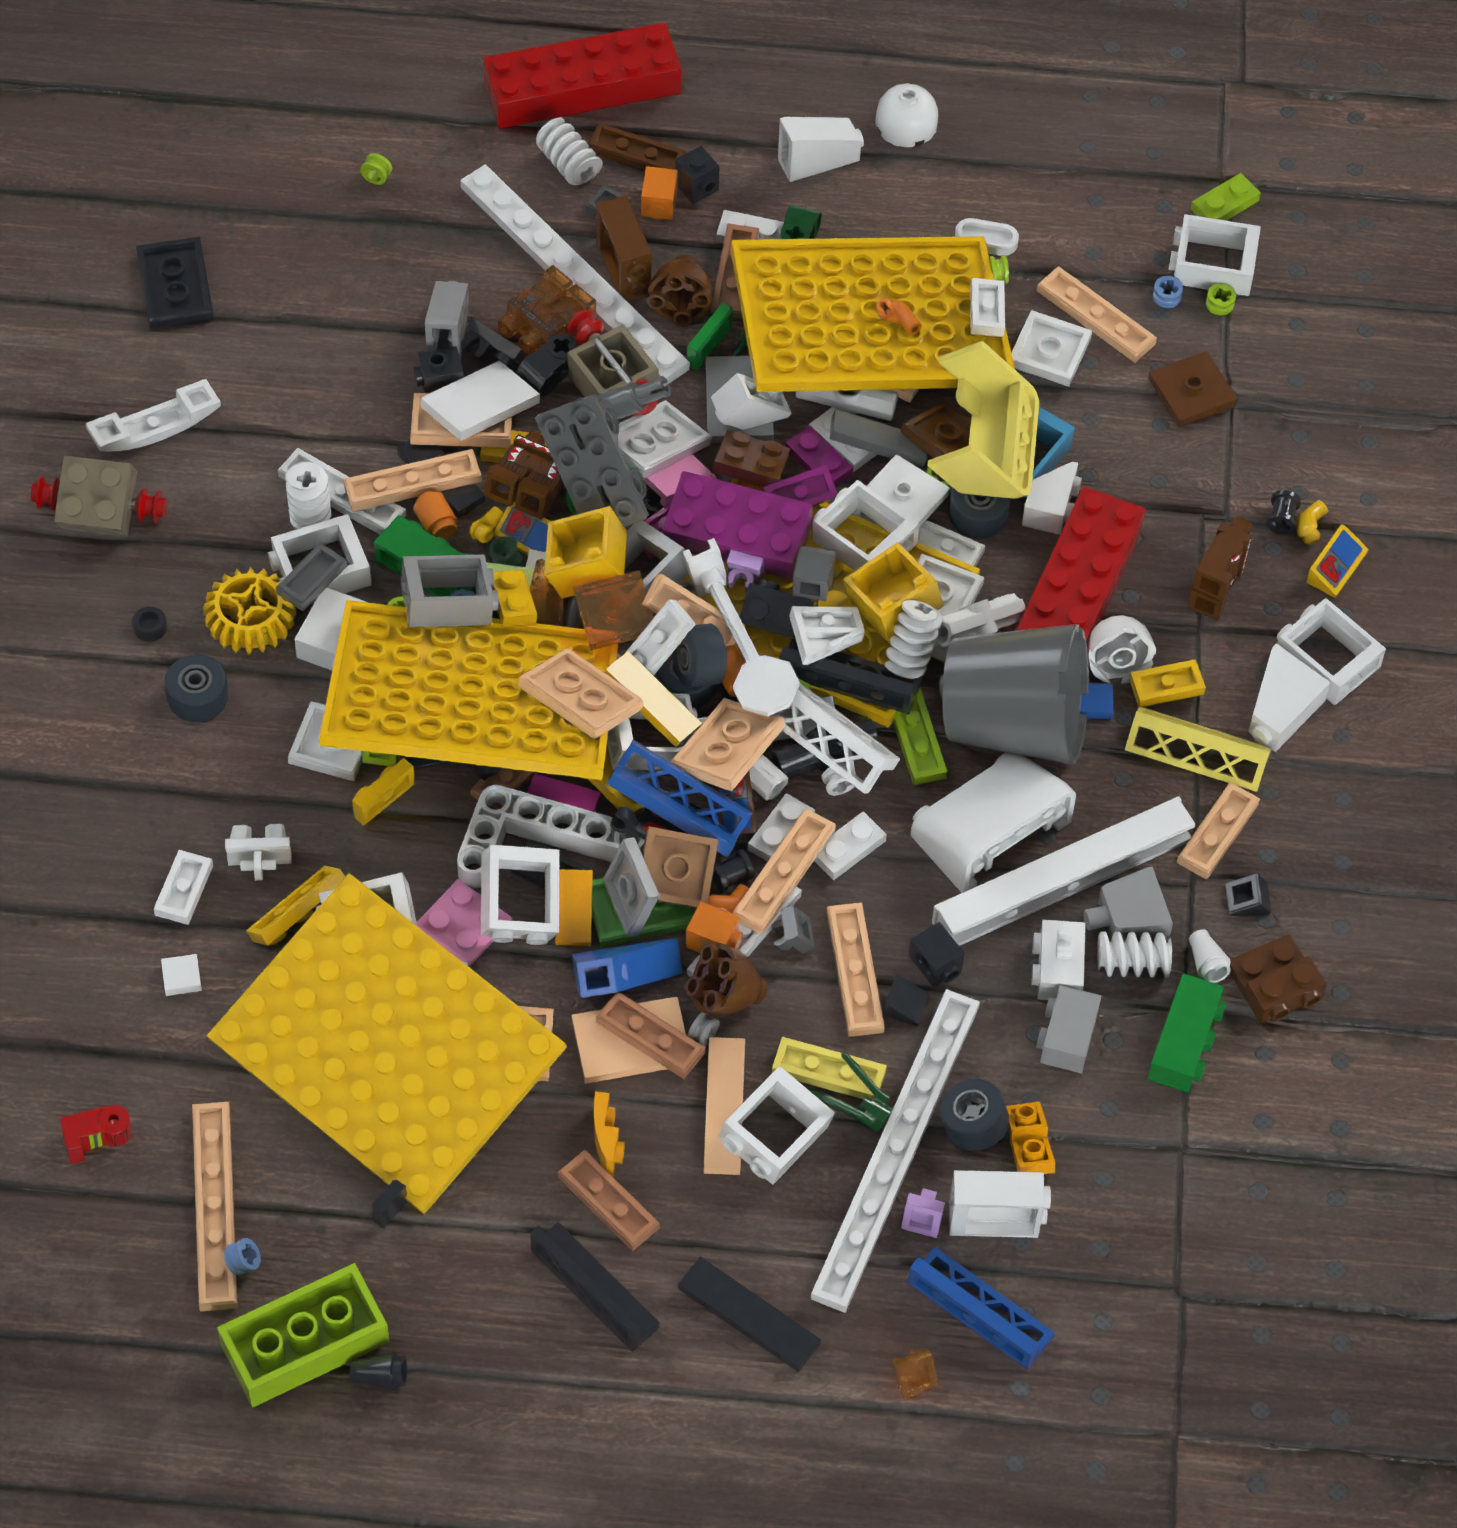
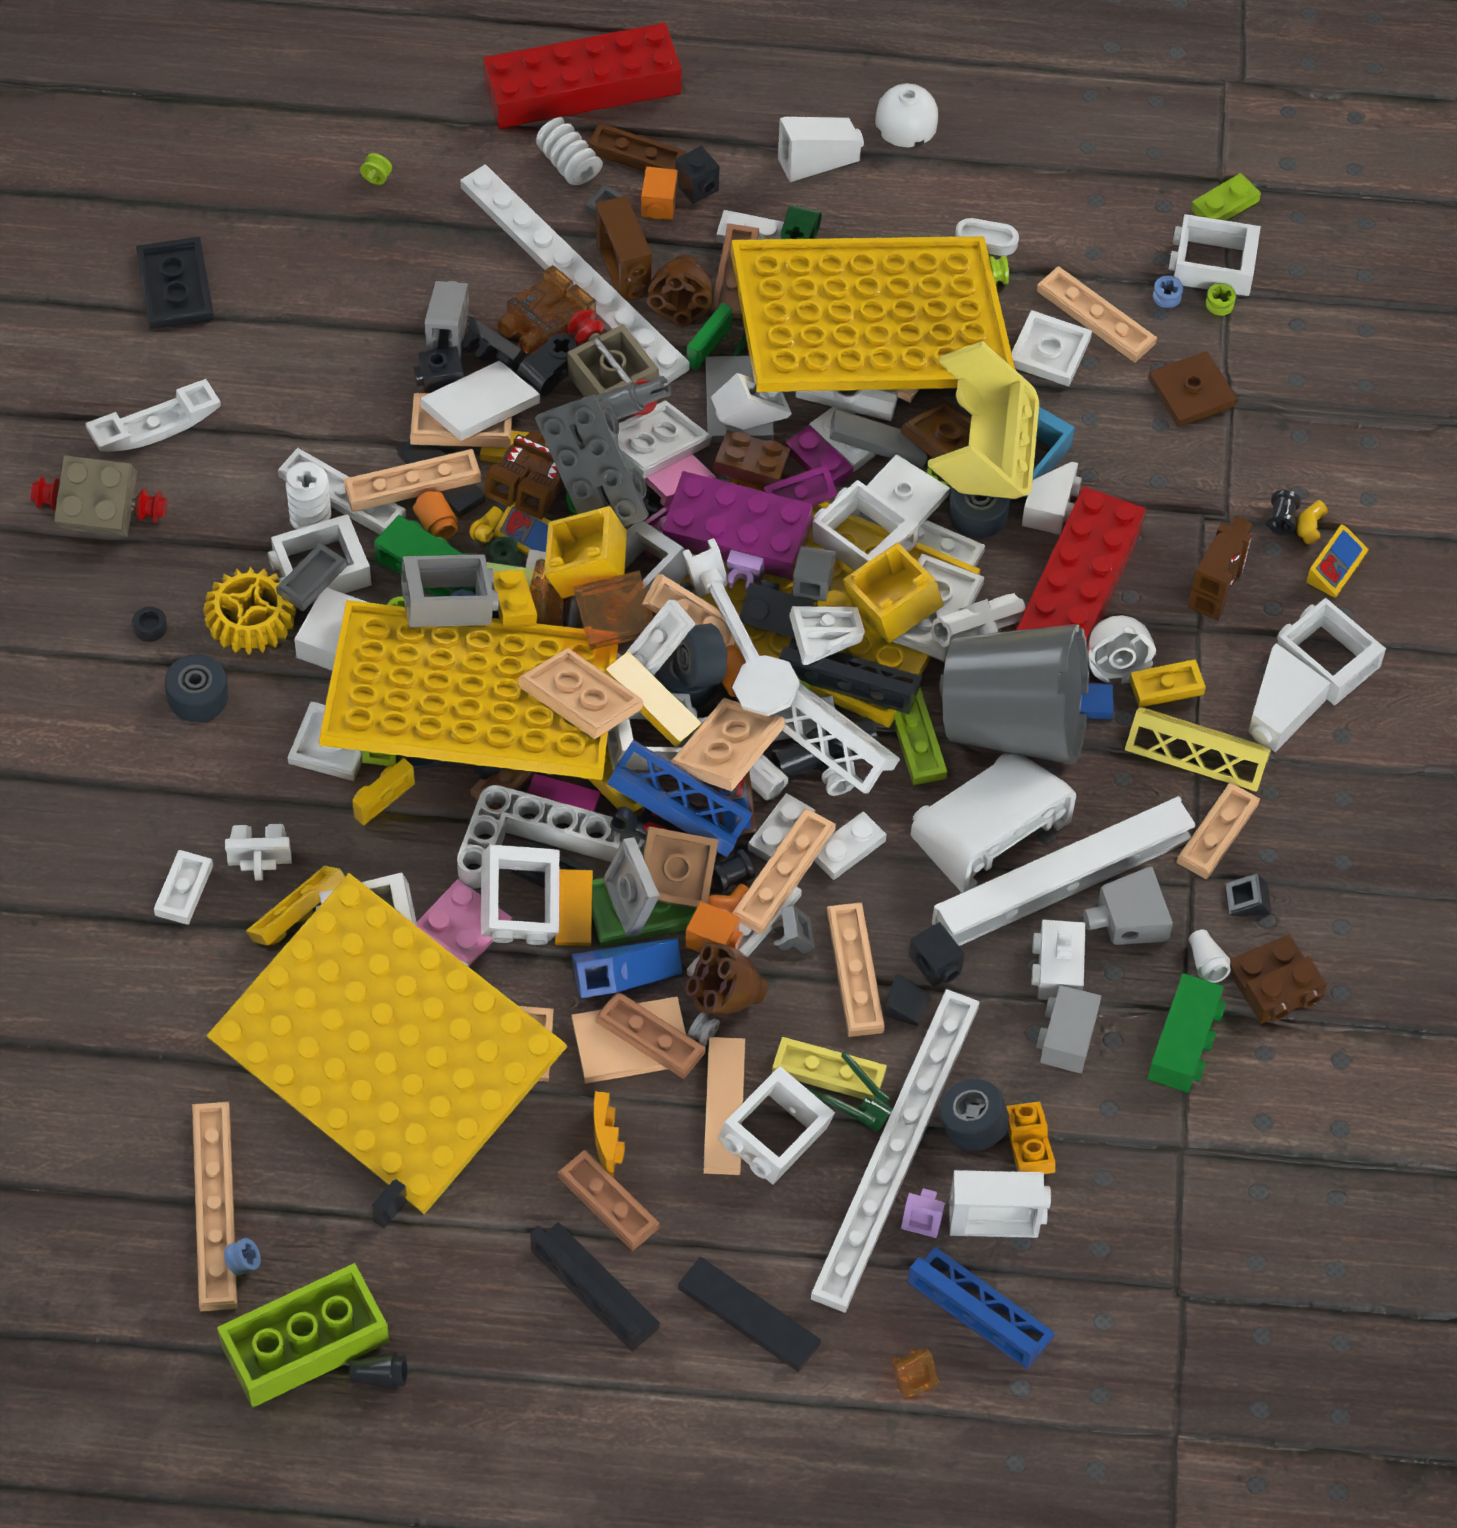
red leg [59,1105,132,1164] -> none
white tile [161,954,202,996] -> none
orange arm [876,298,922,335] -> none
white piece [884,600,943,679] -> none
white plate [970,278,1005,337] -> none
white piece [1097,932,1172,978] -> none

